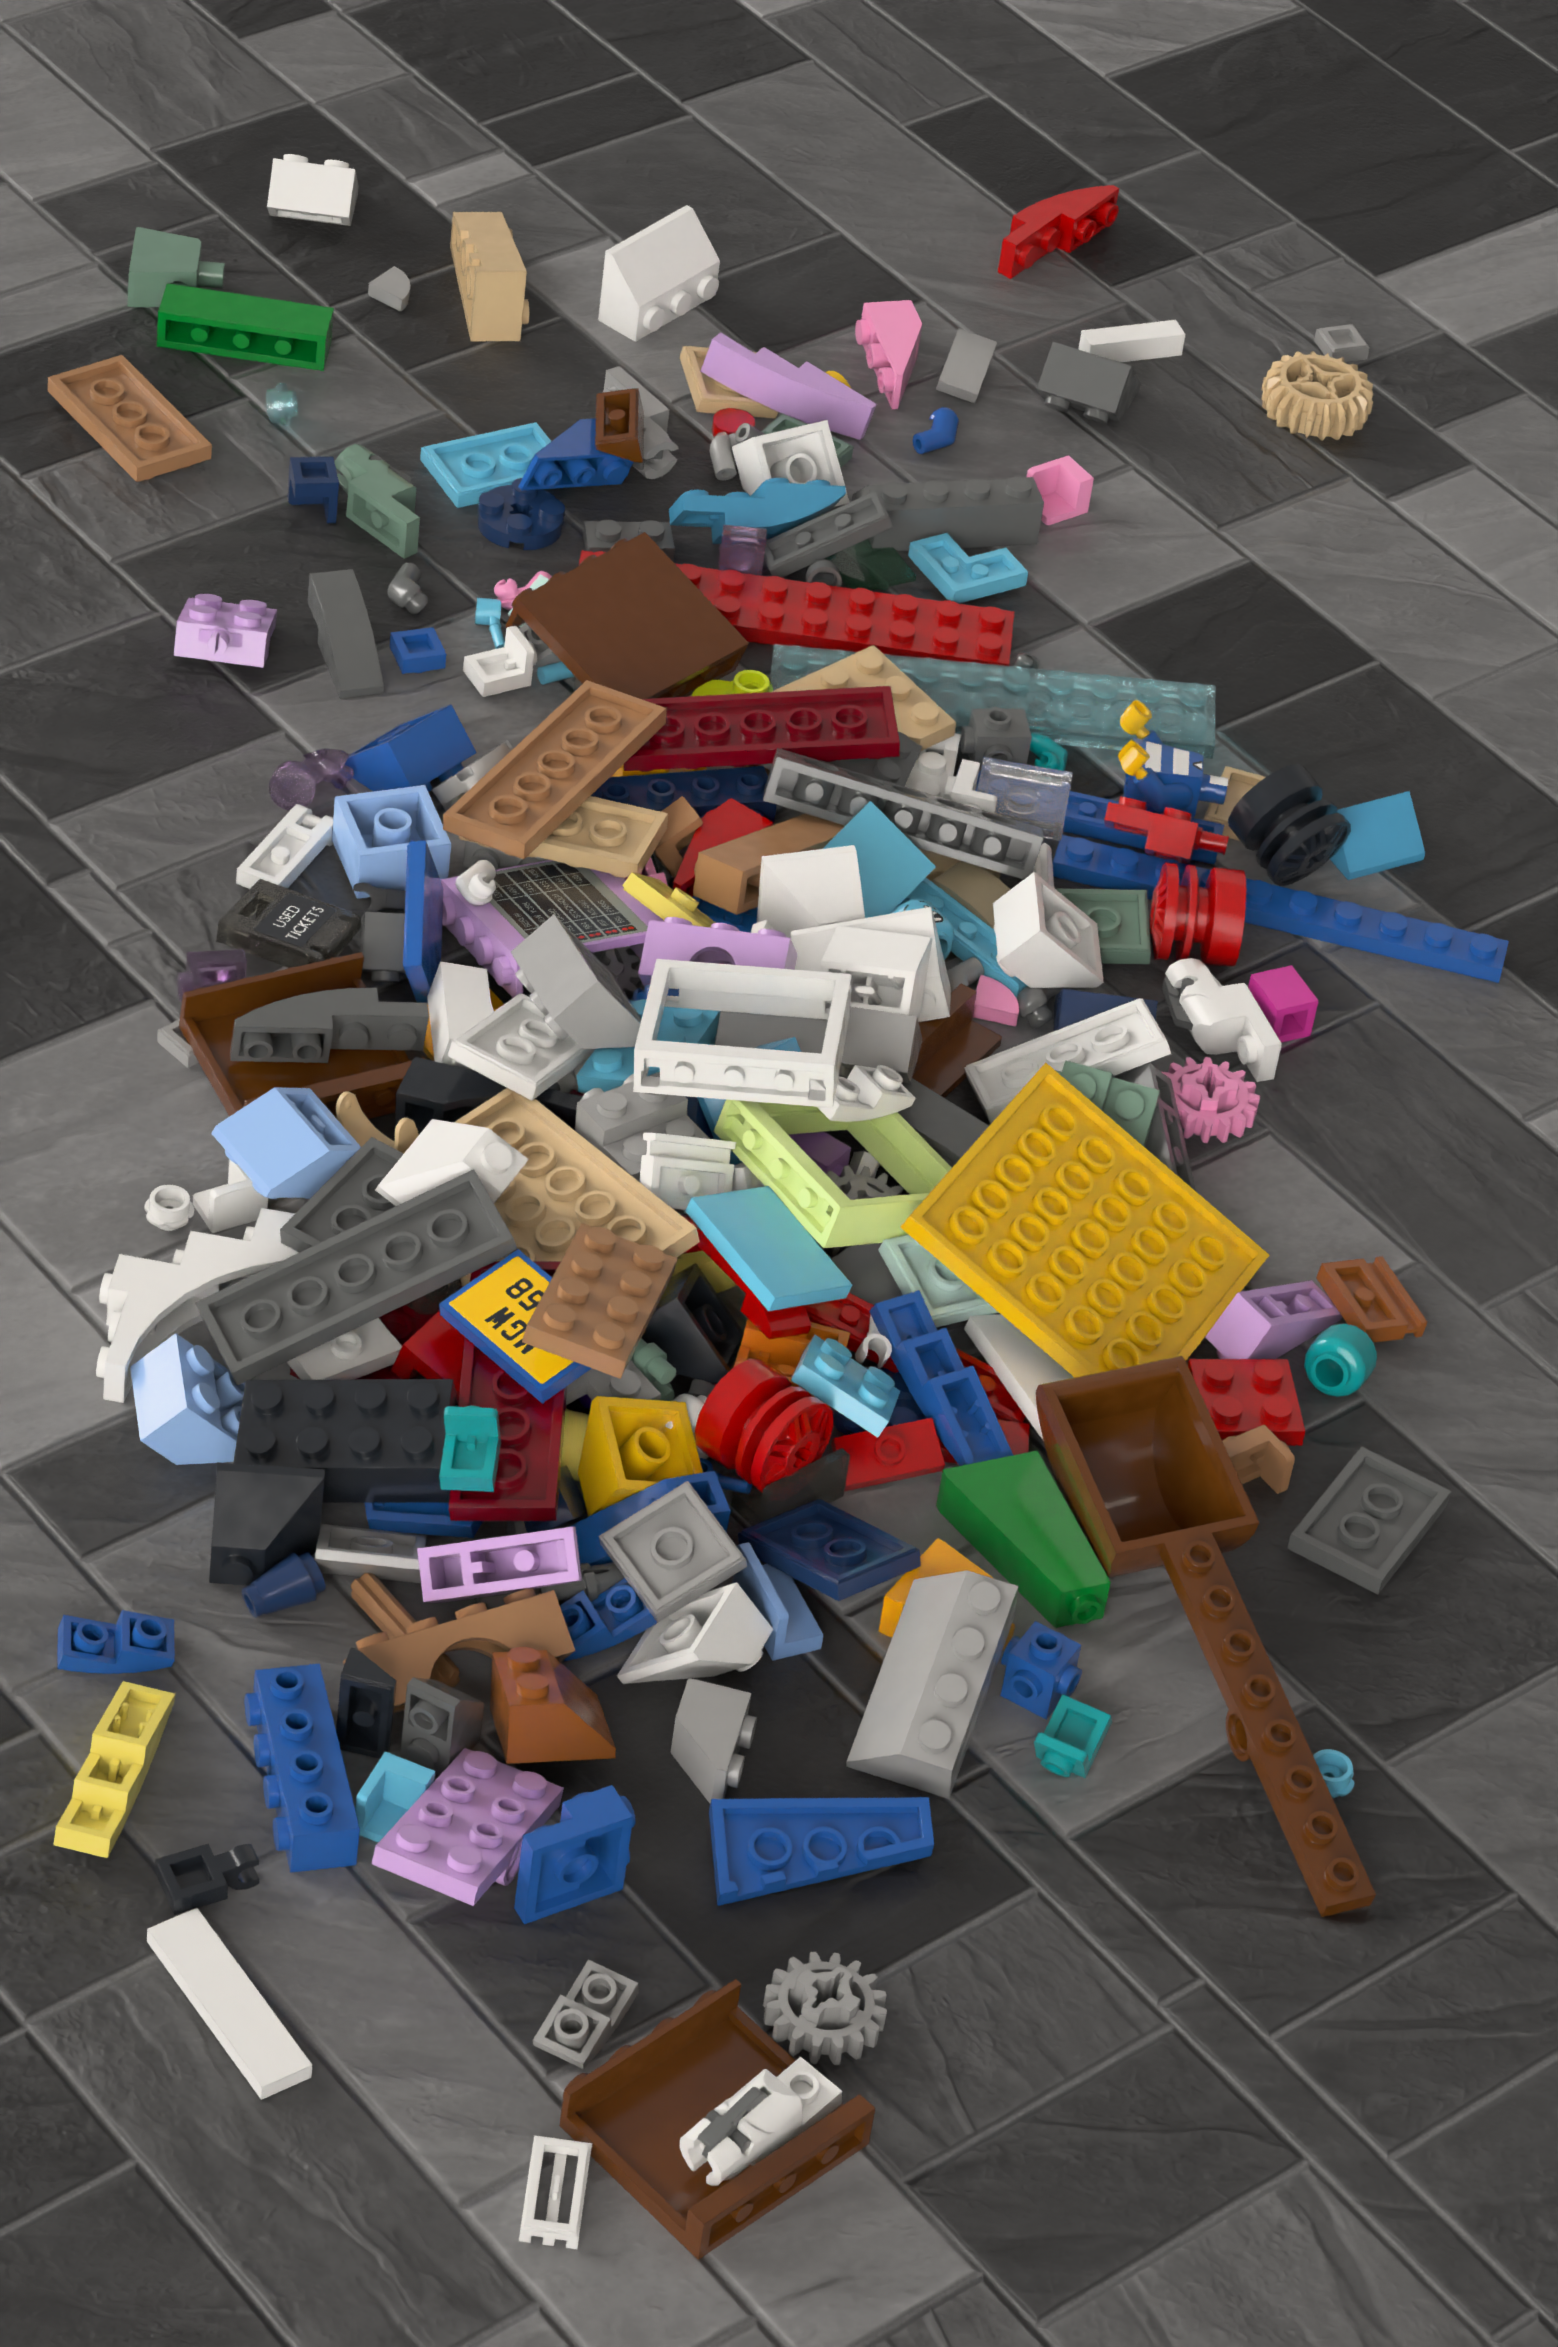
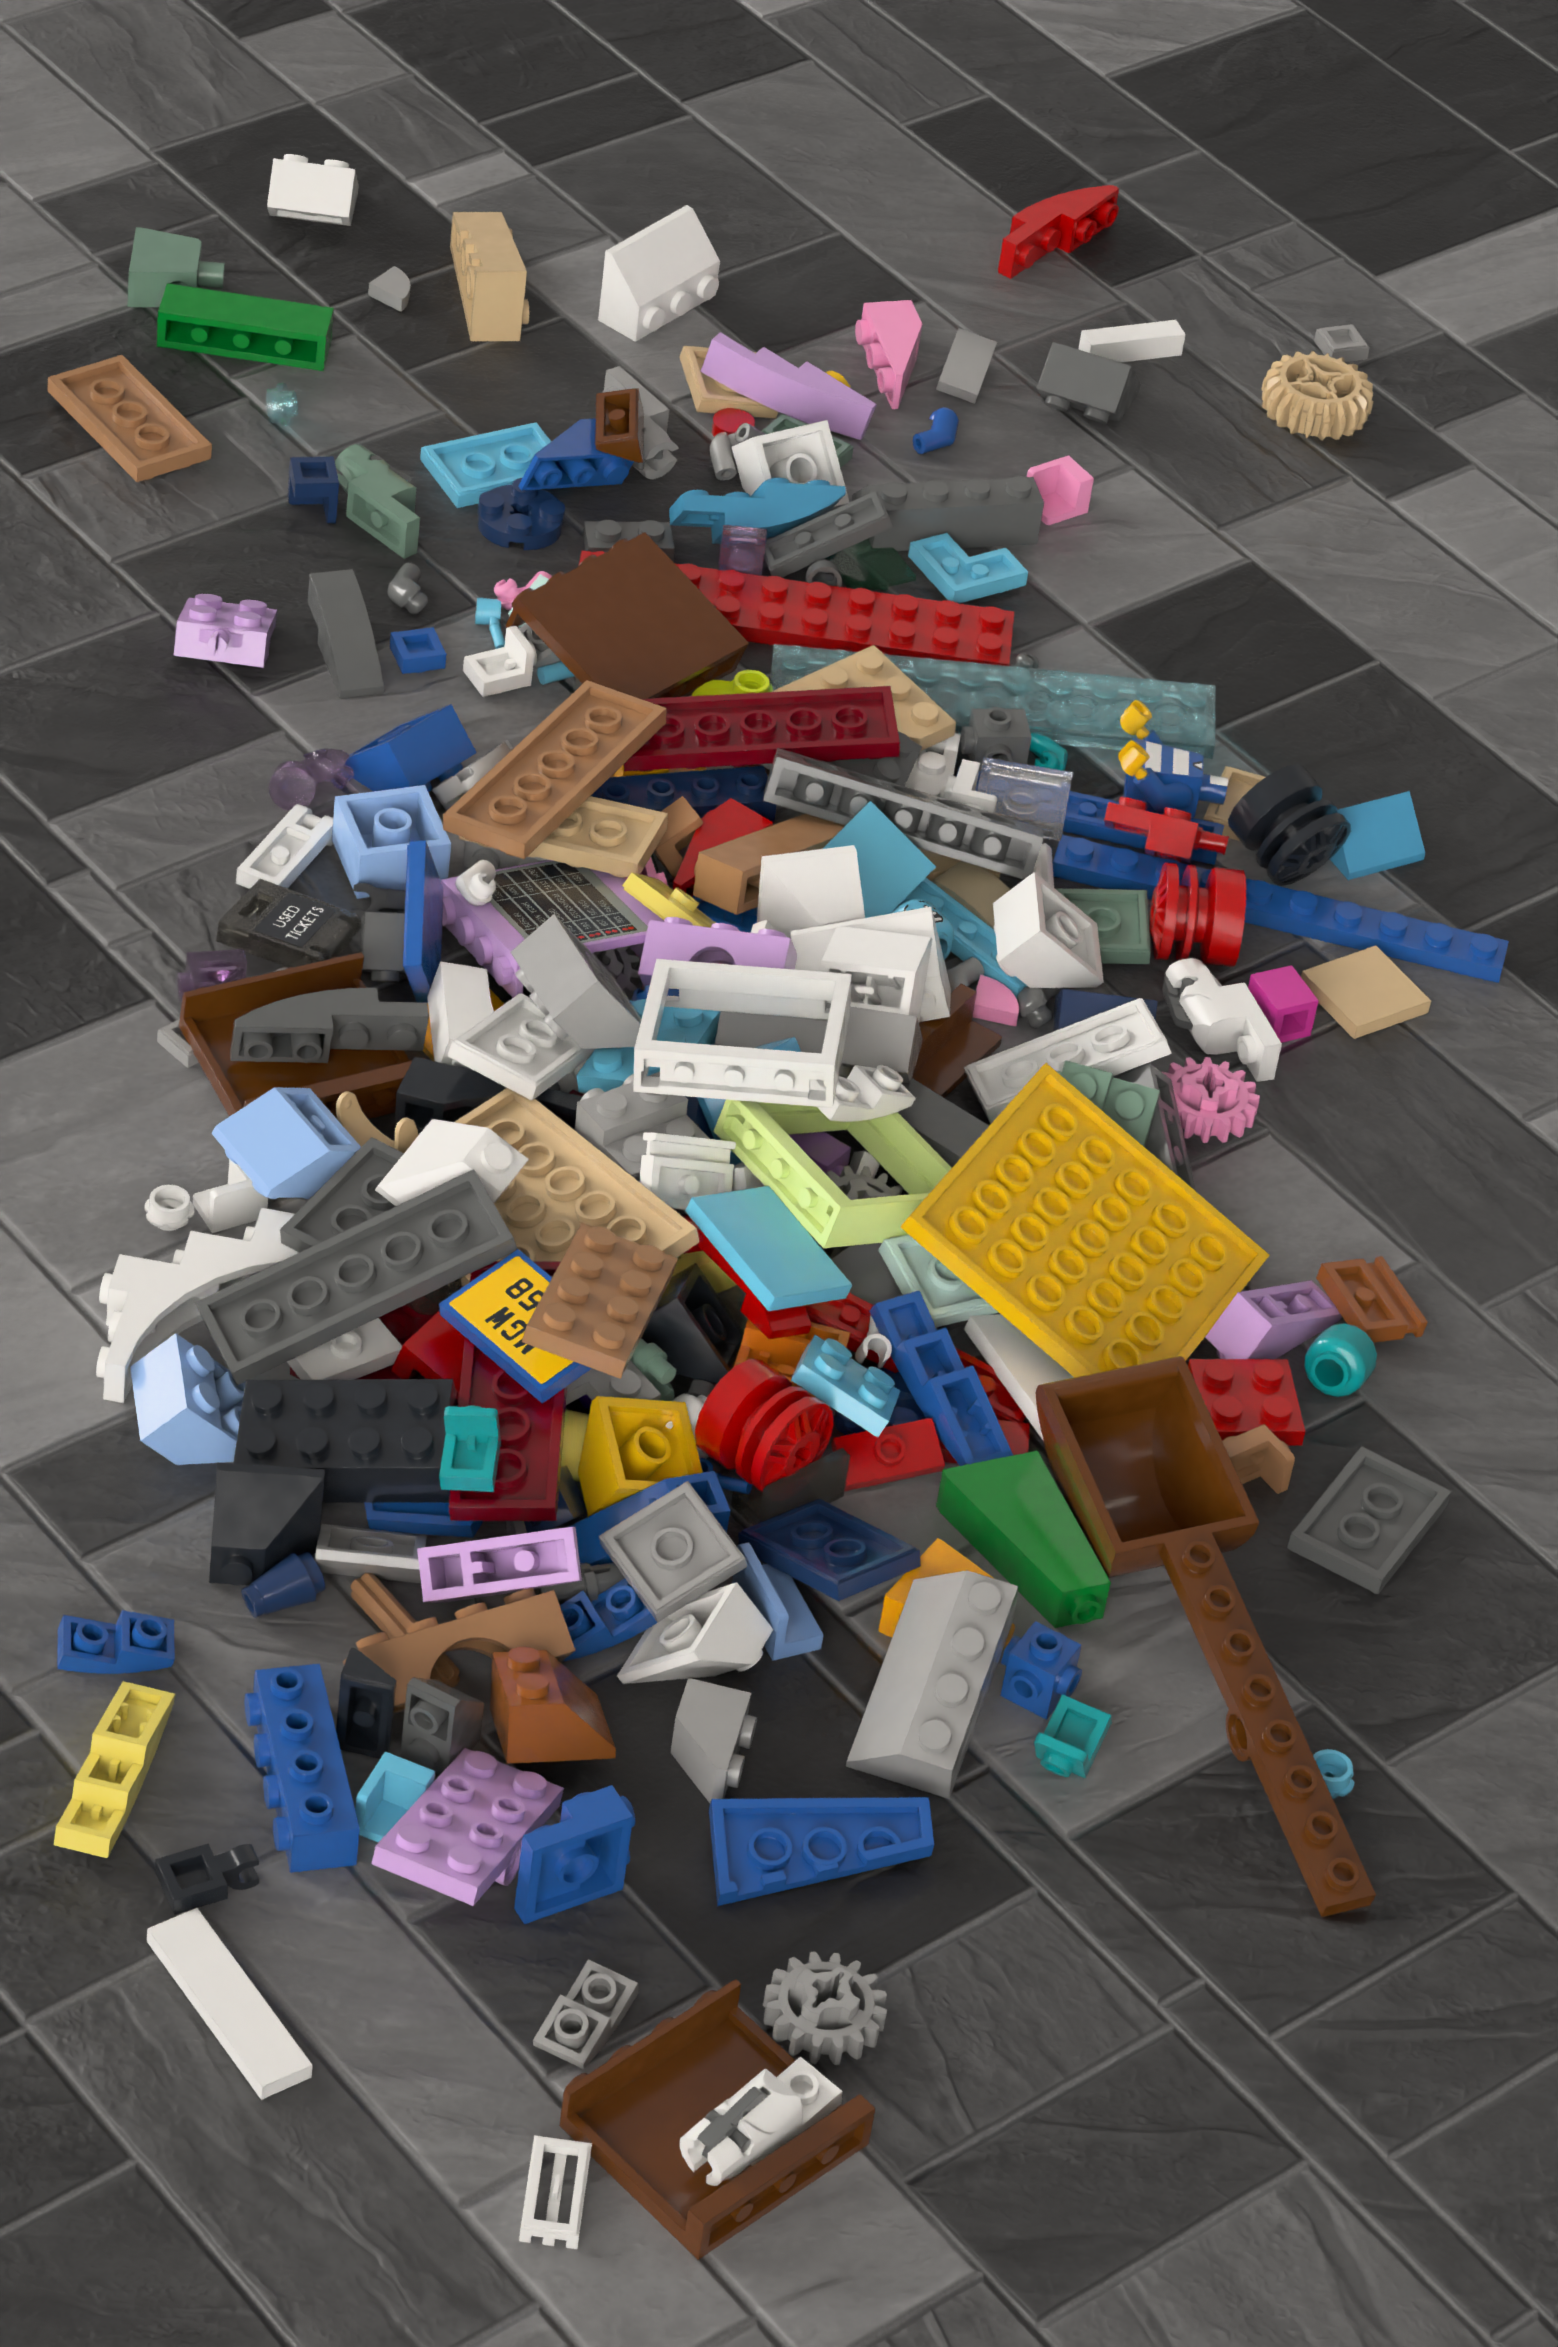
none -> tan tile [1301,946,1431,1039]

